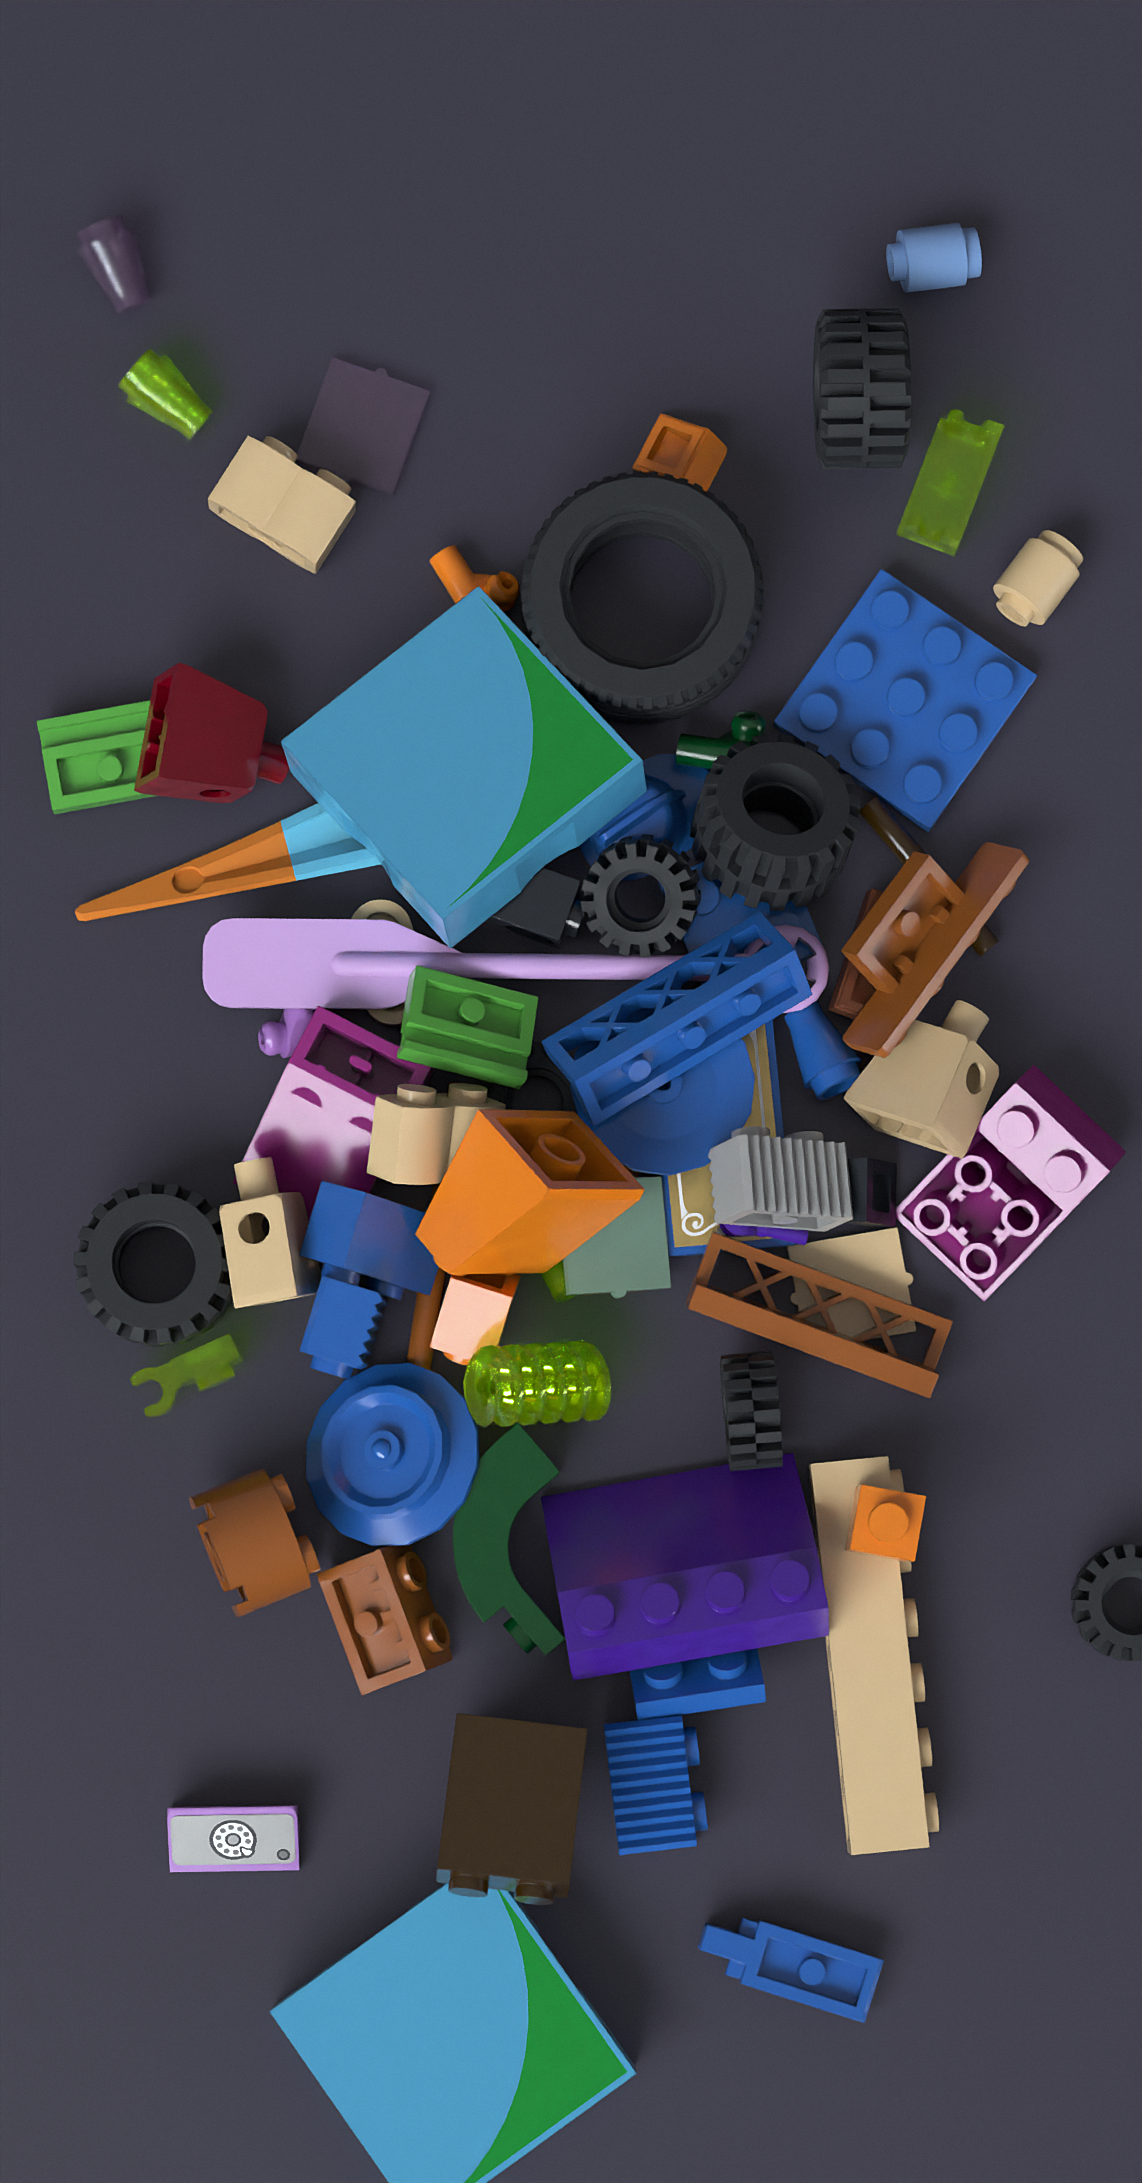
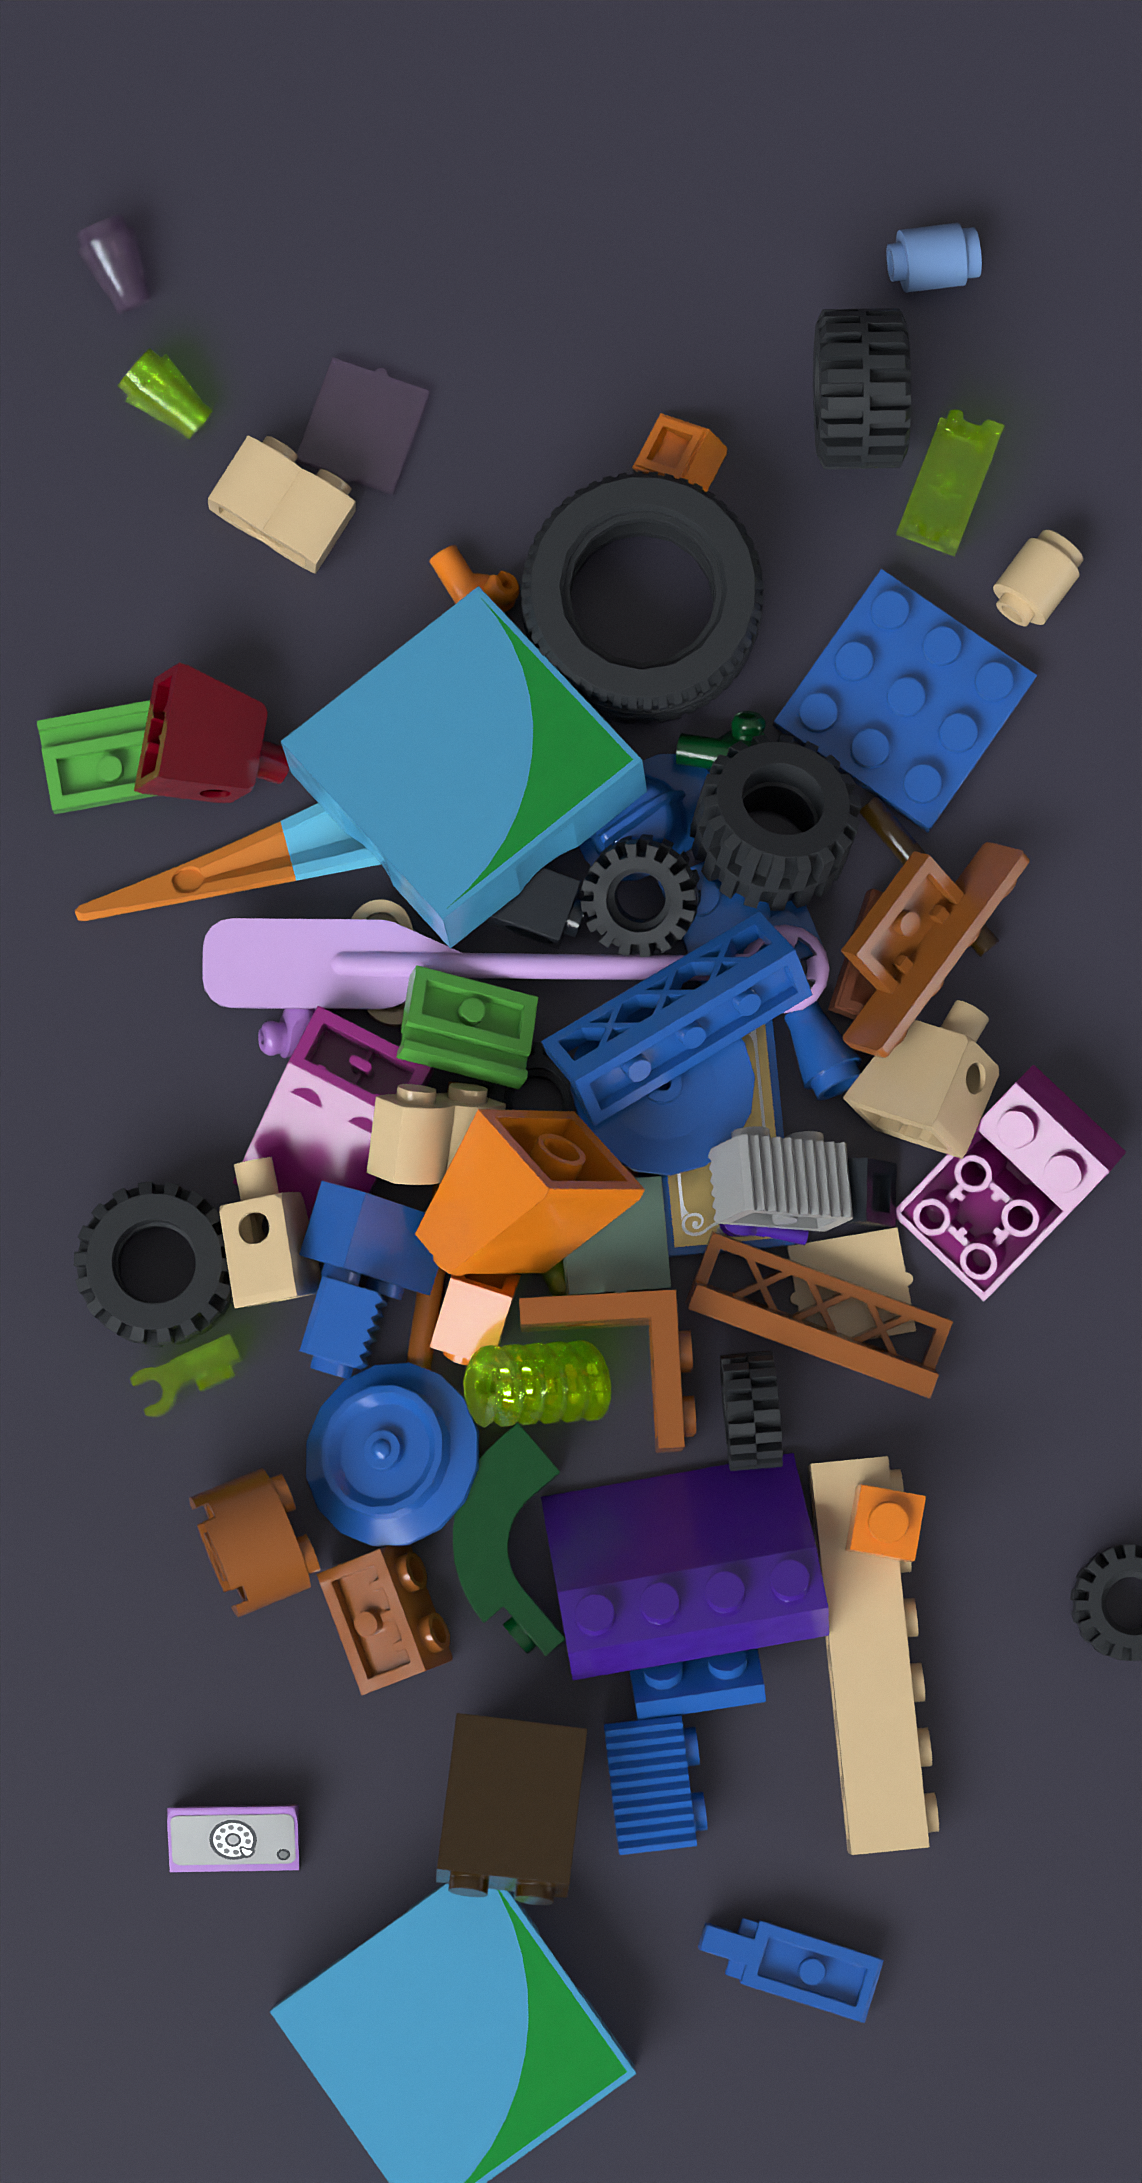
none -> dark orange bracket [519,1290,696,1453]

